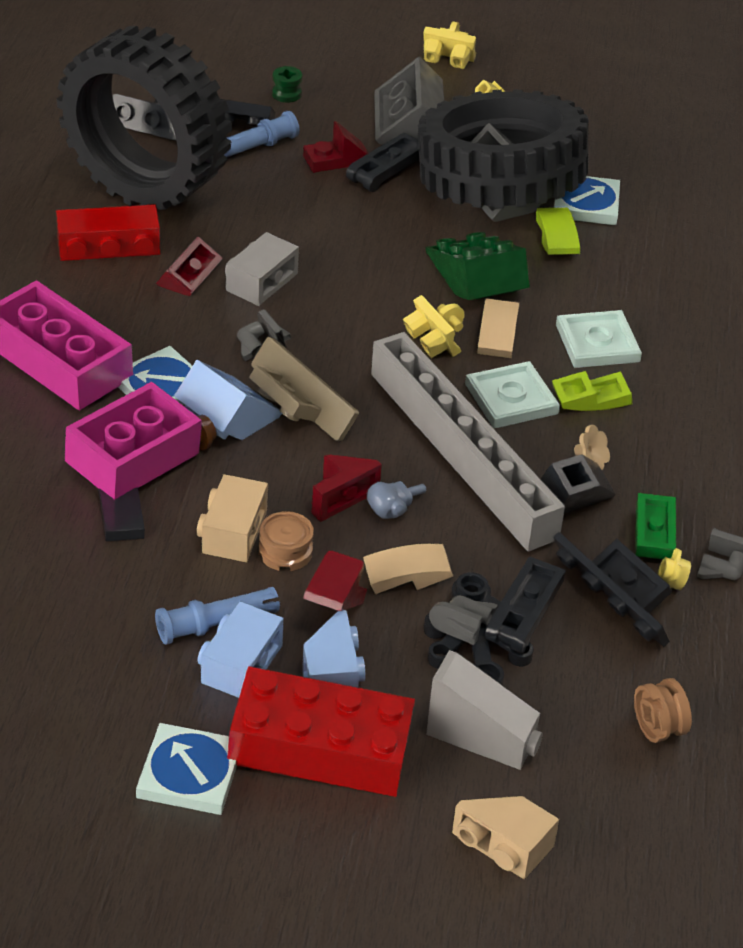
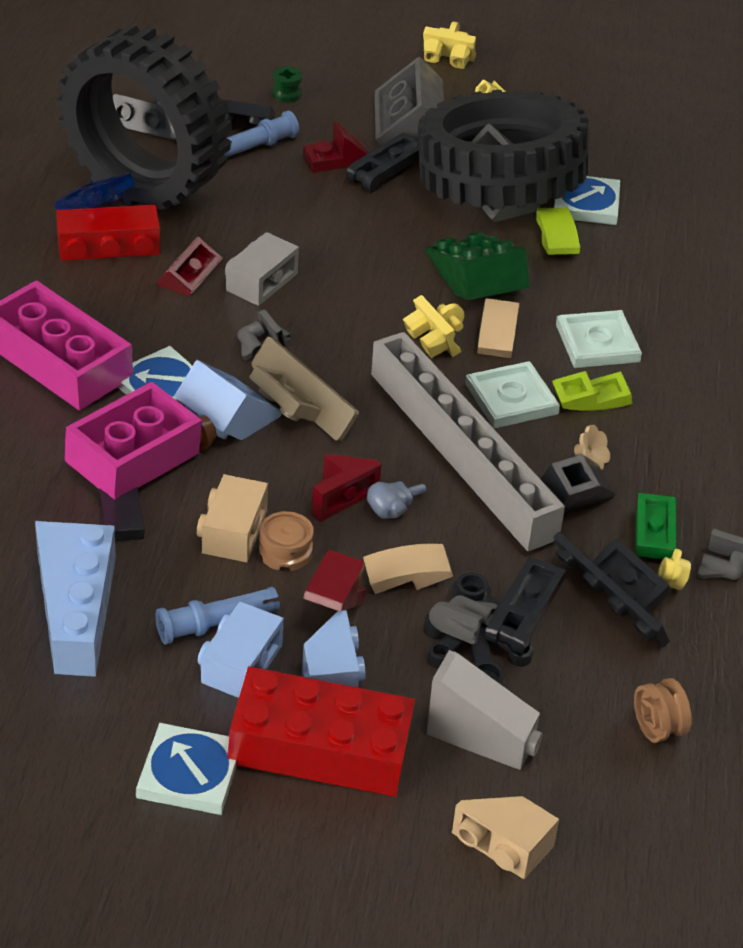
none -> light blue wedge [35,521,116,677]
none -> clear blue plate [55,173,135,210]

